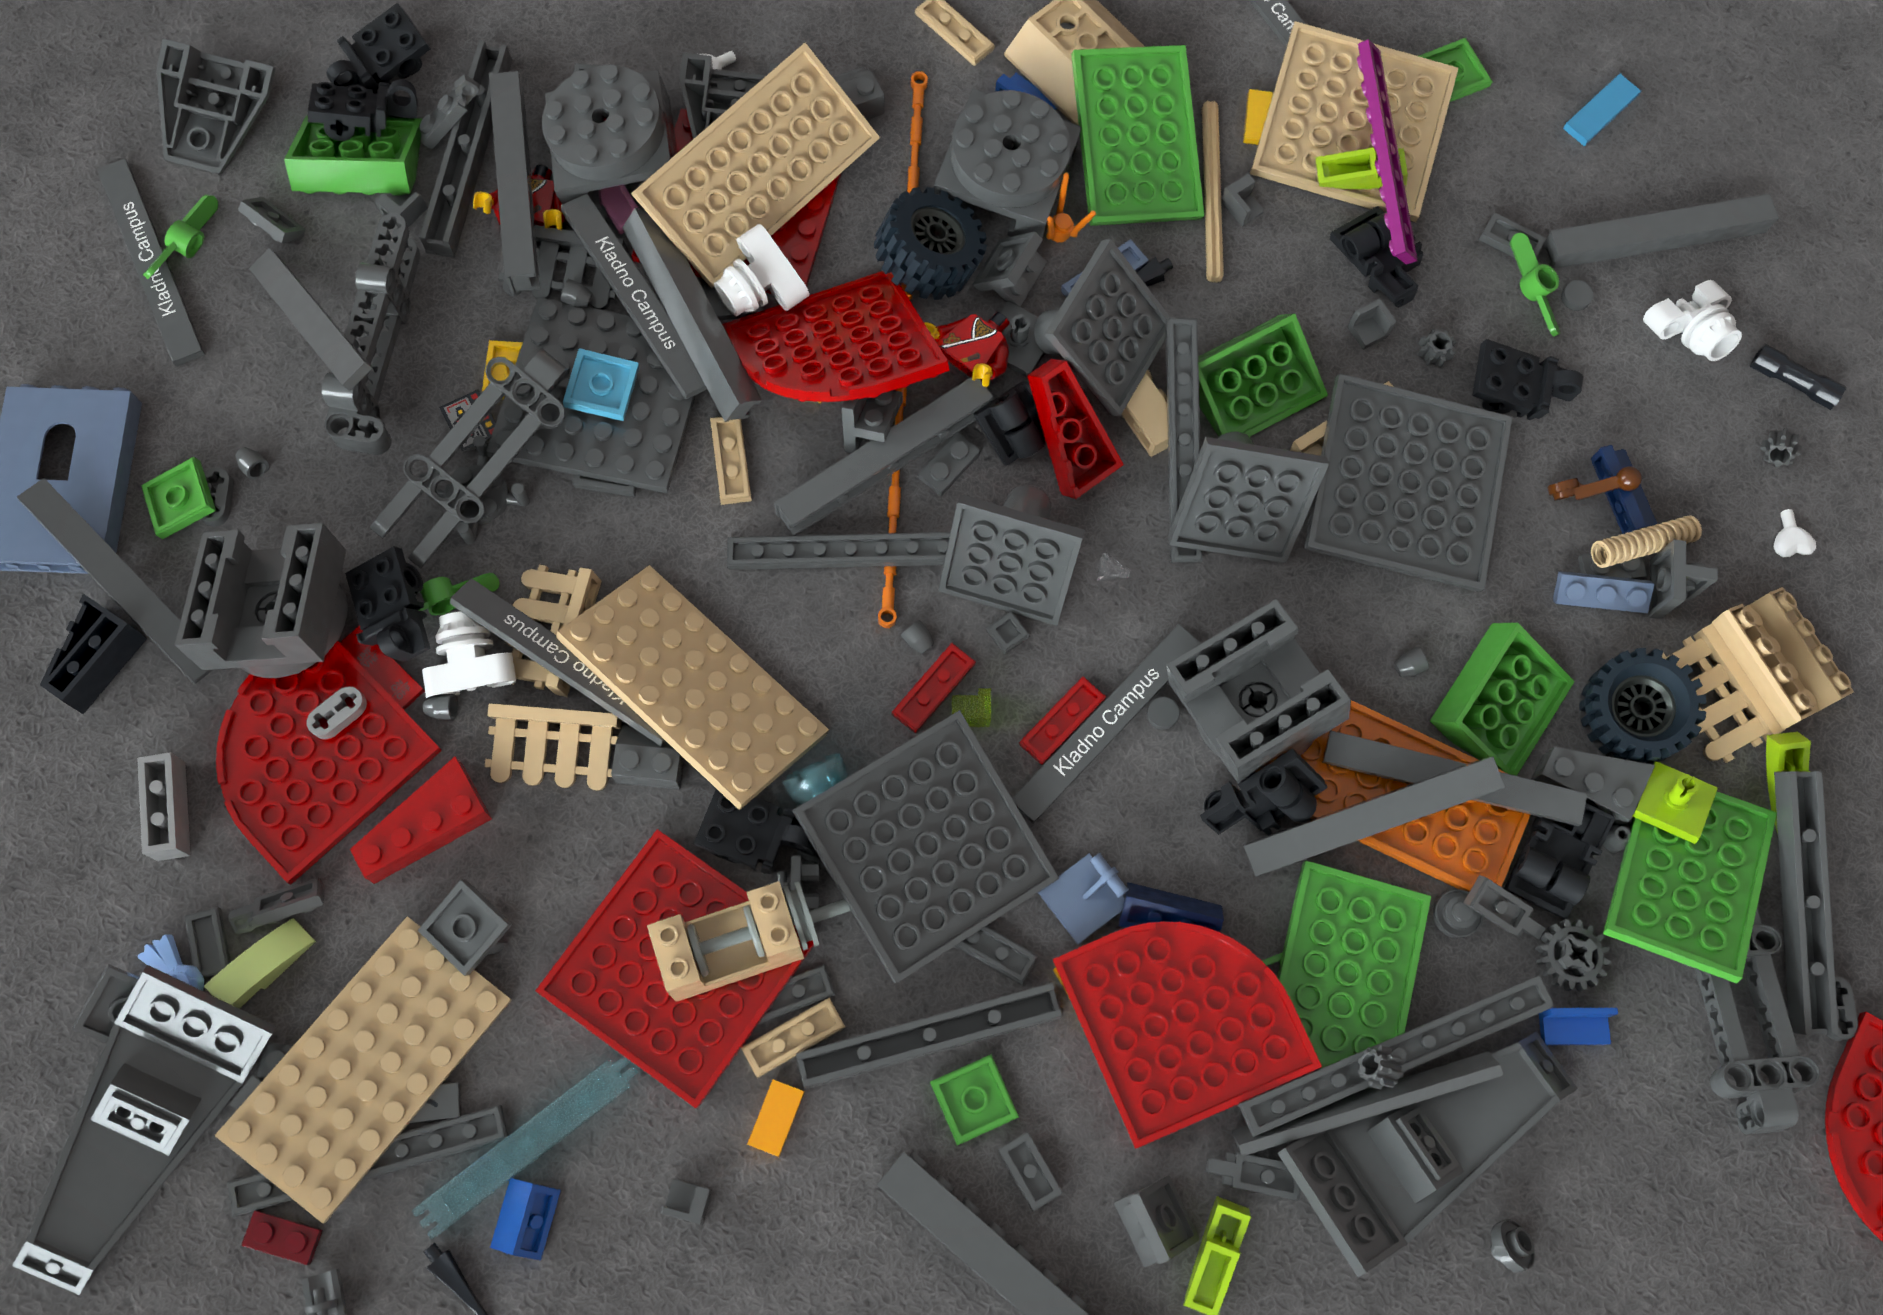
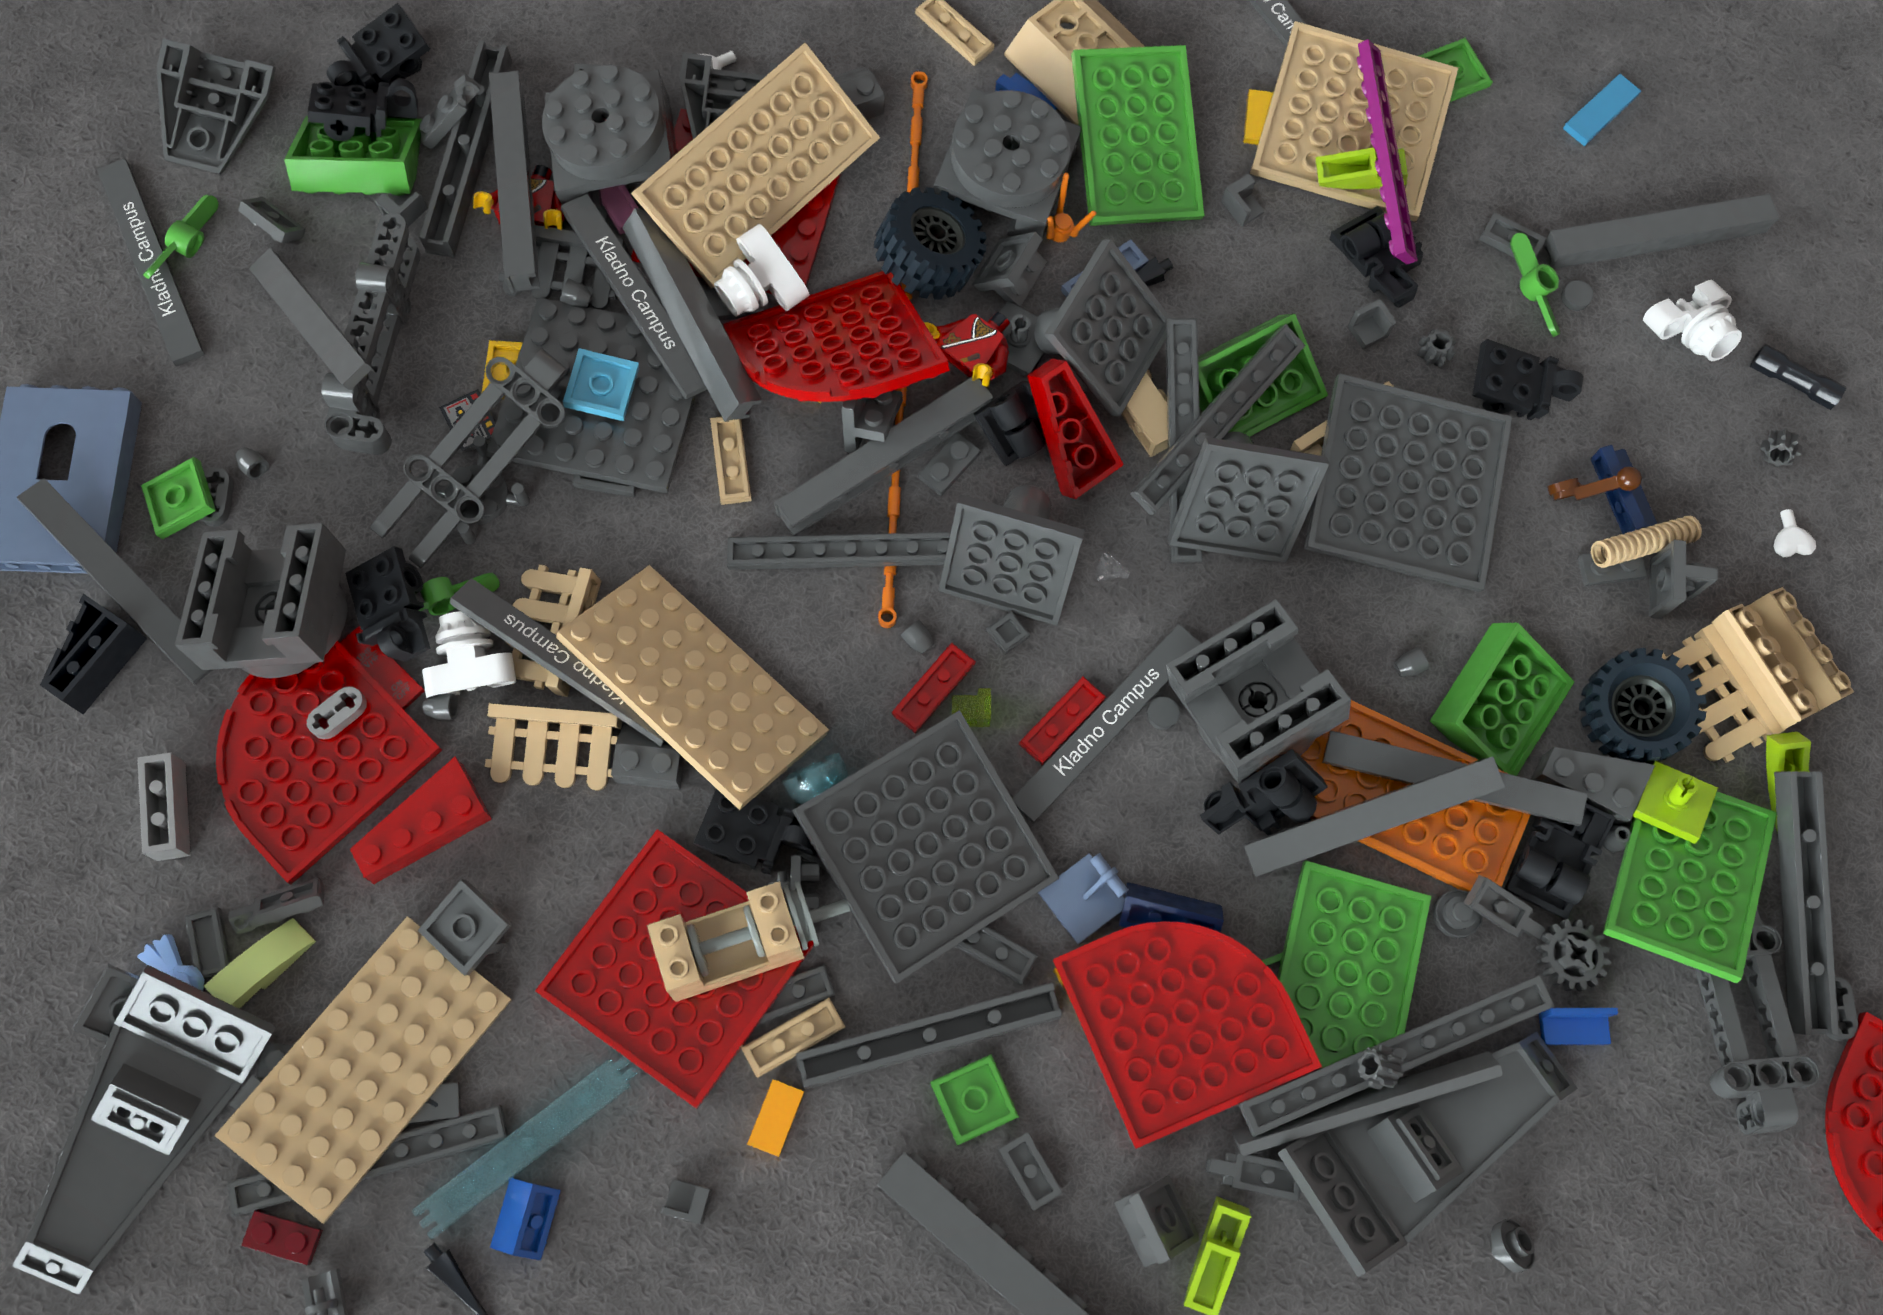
tan axle [1202,101,1224,282] -> none
sand blue plate [1553,571,1654,613] -> none
none -> dark grey tile [1129,324,1306,515]

